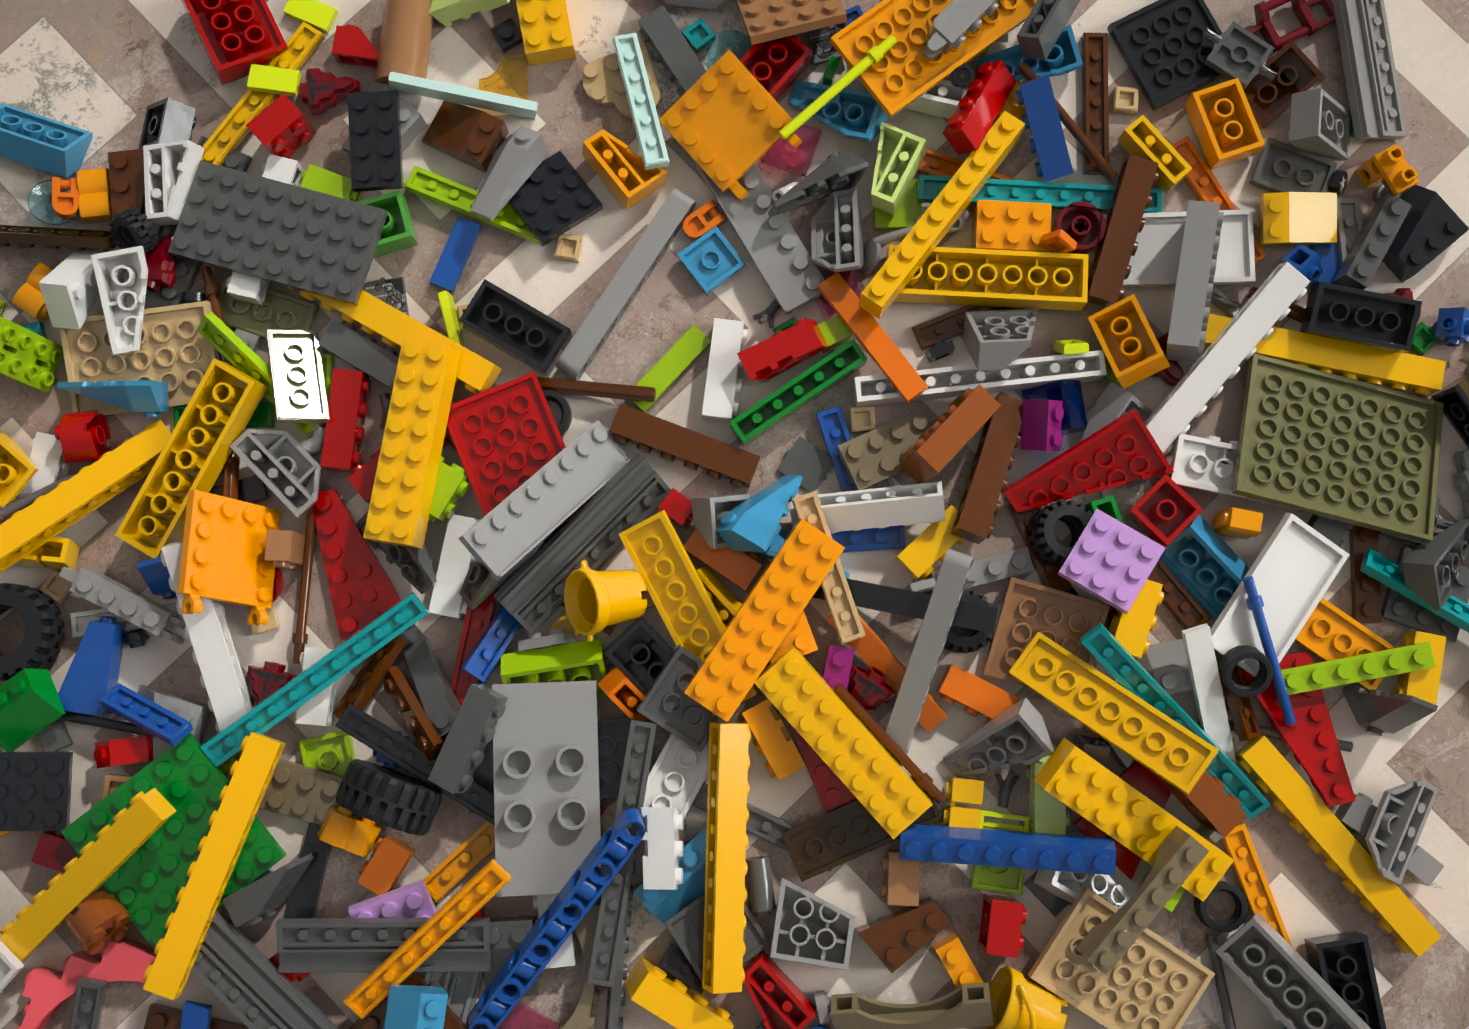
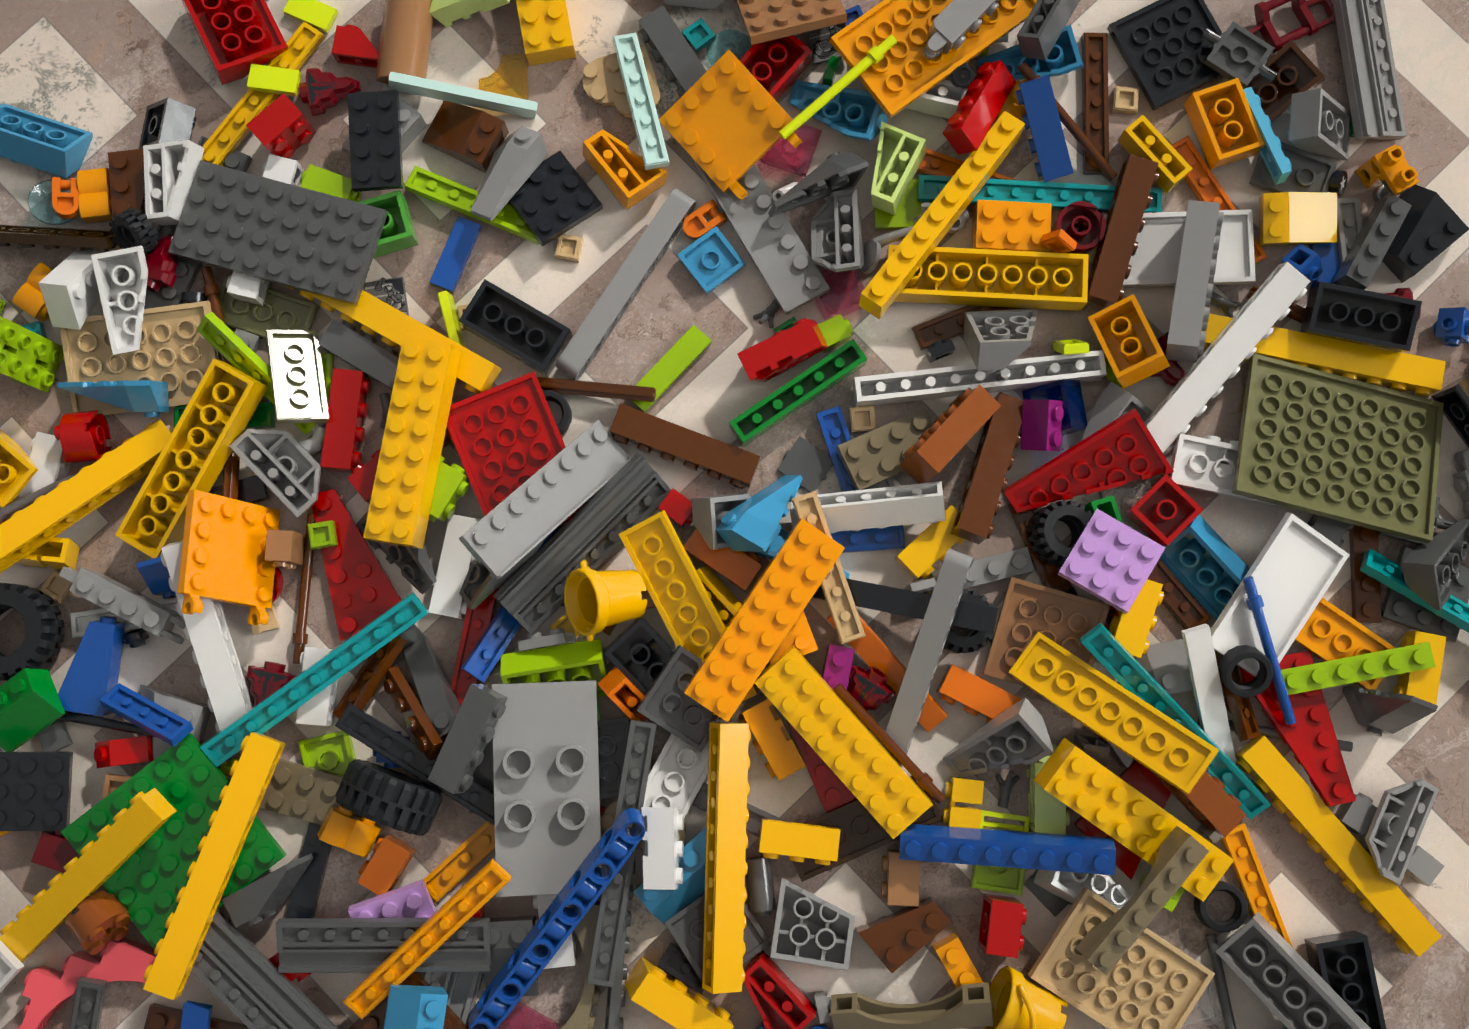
black plate [491,18,523,53] -> none
white brick [702,318,748,423] -> none
orange tile [818,272,928,403] -> none
light orange brick [1212,506,1263,540] -> none
green tile [1411,322,1439,356] -> none
none -> lime tile [307,520,338,550]
none -> yellow brick [758,819,841,865]
none -> medium azure plate [1243,87,1292,185]

